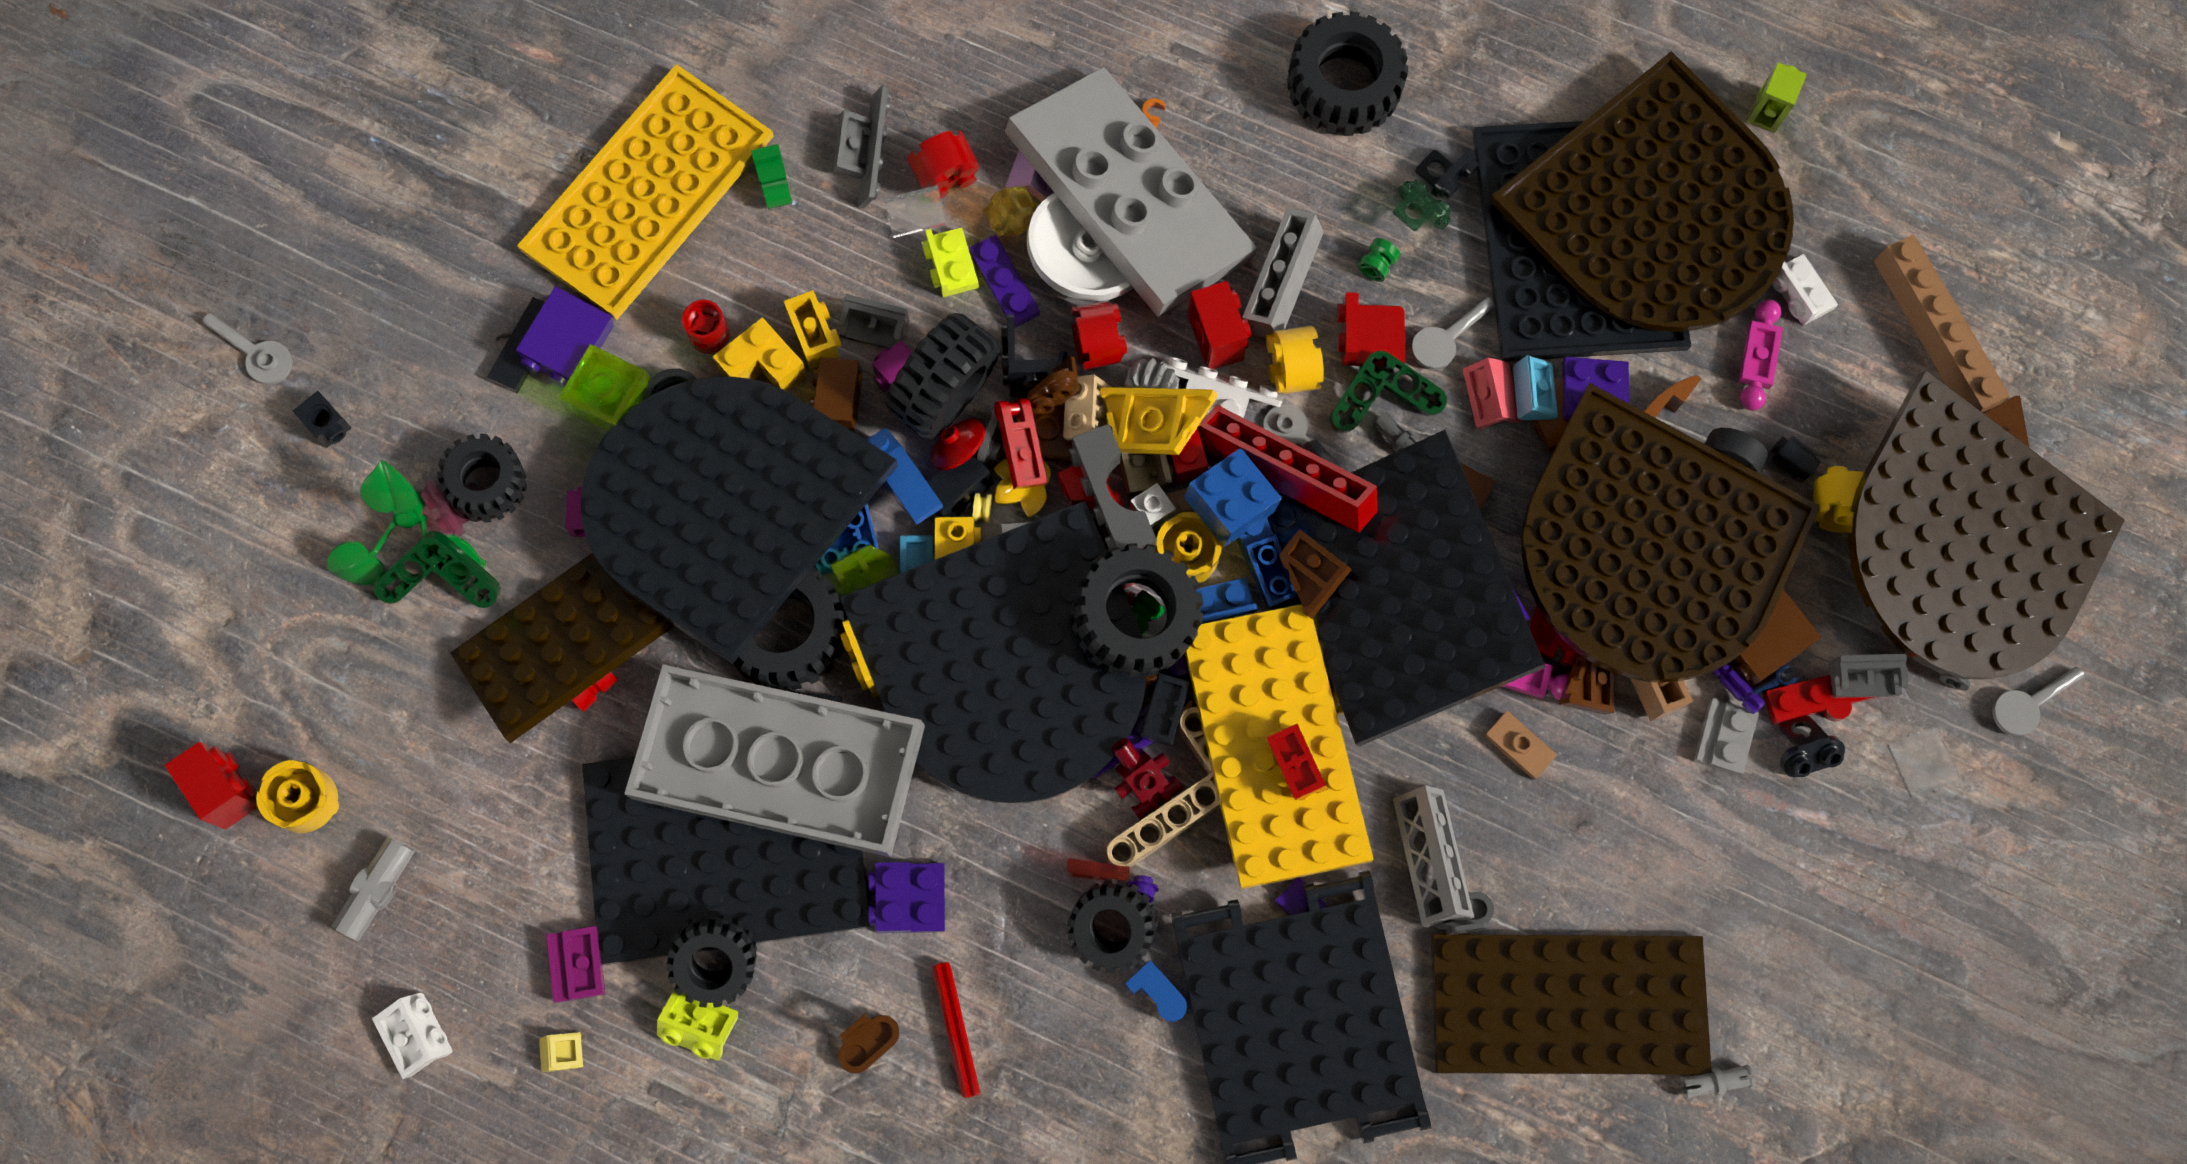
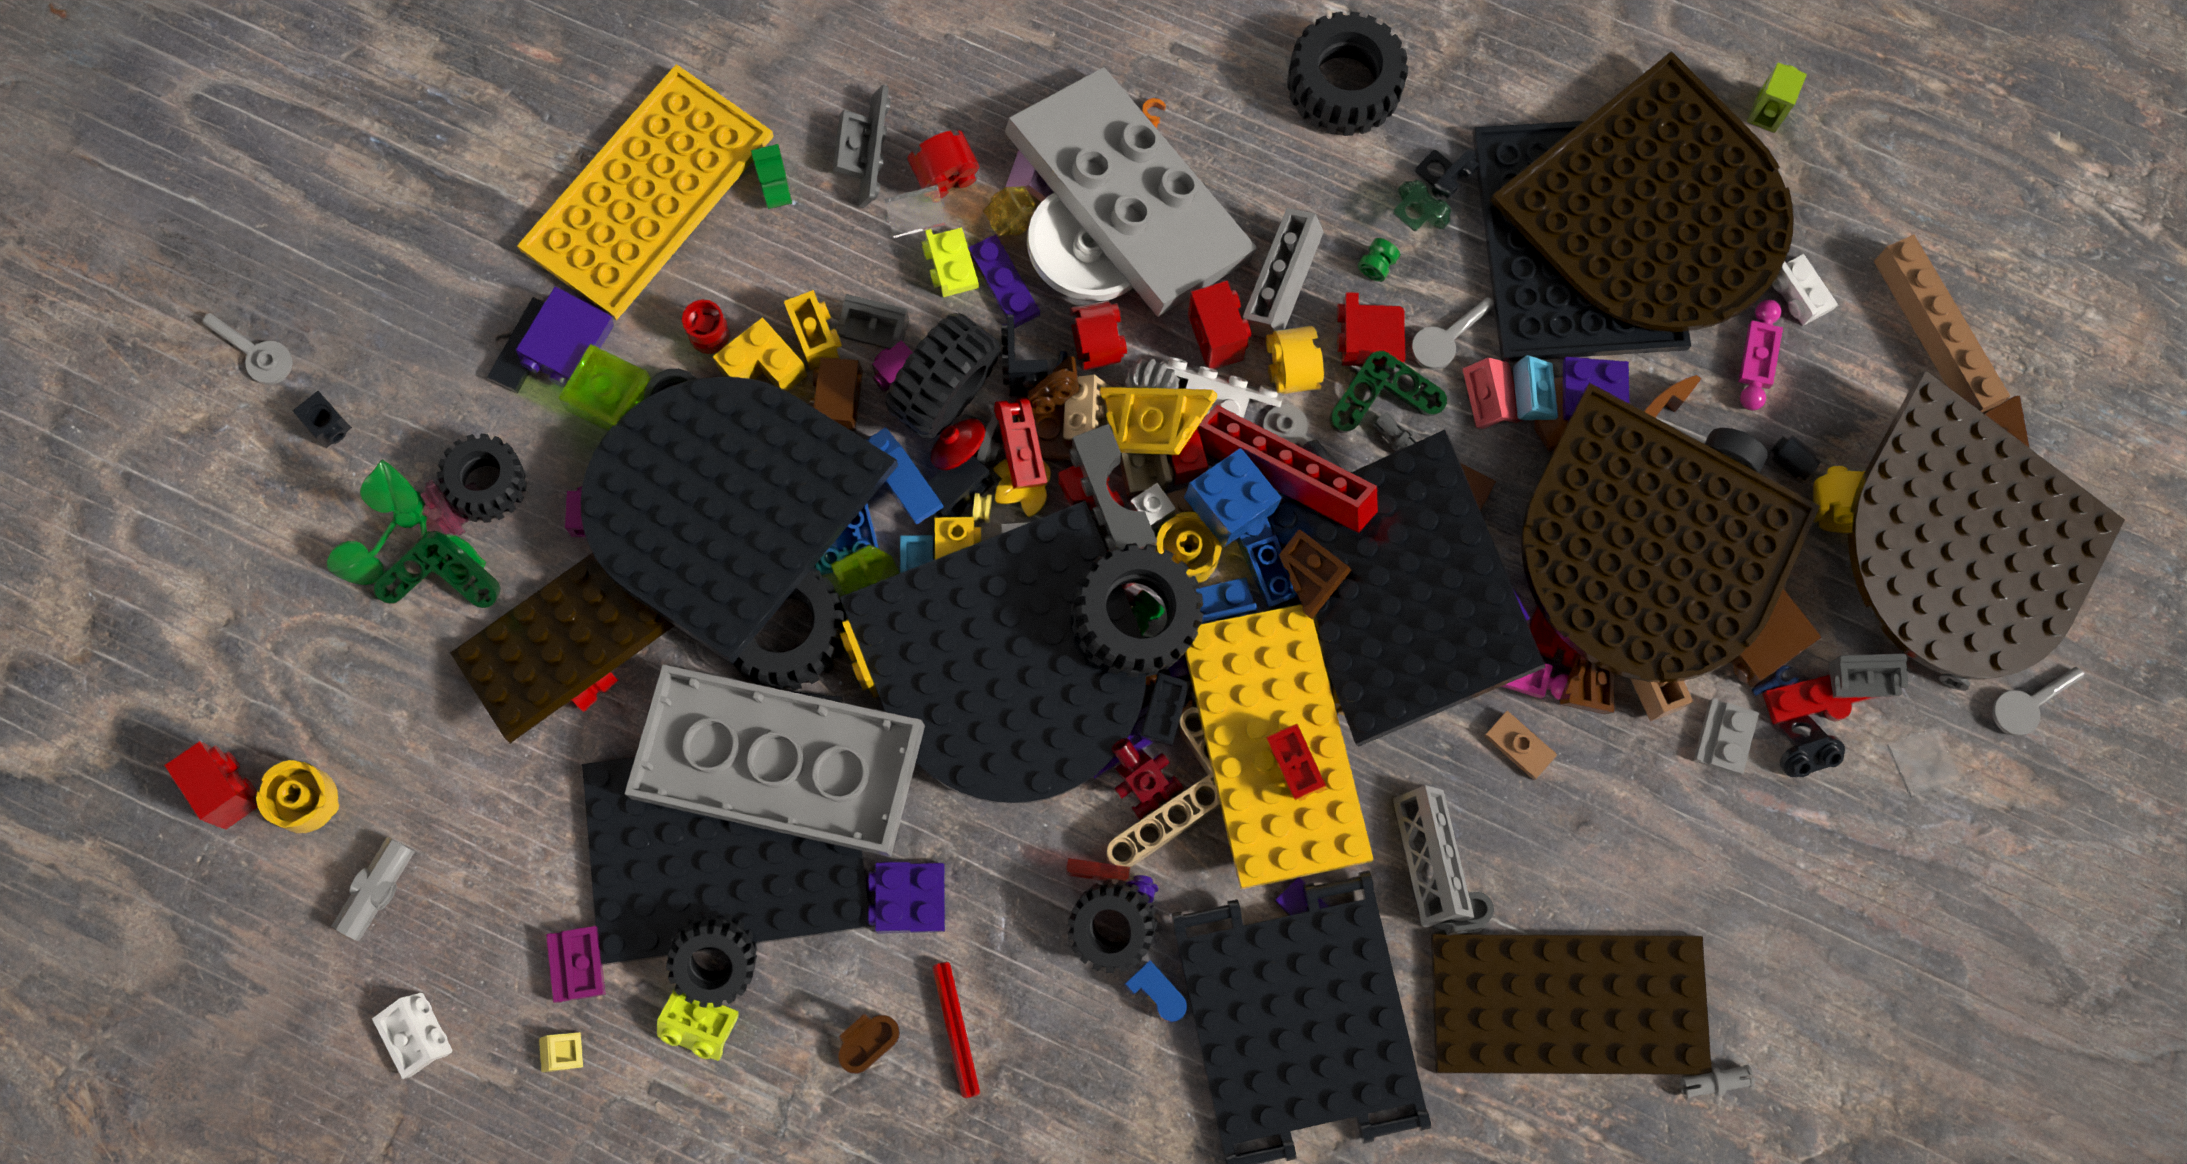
dark purple axle [1711,664,1765,714] -> none

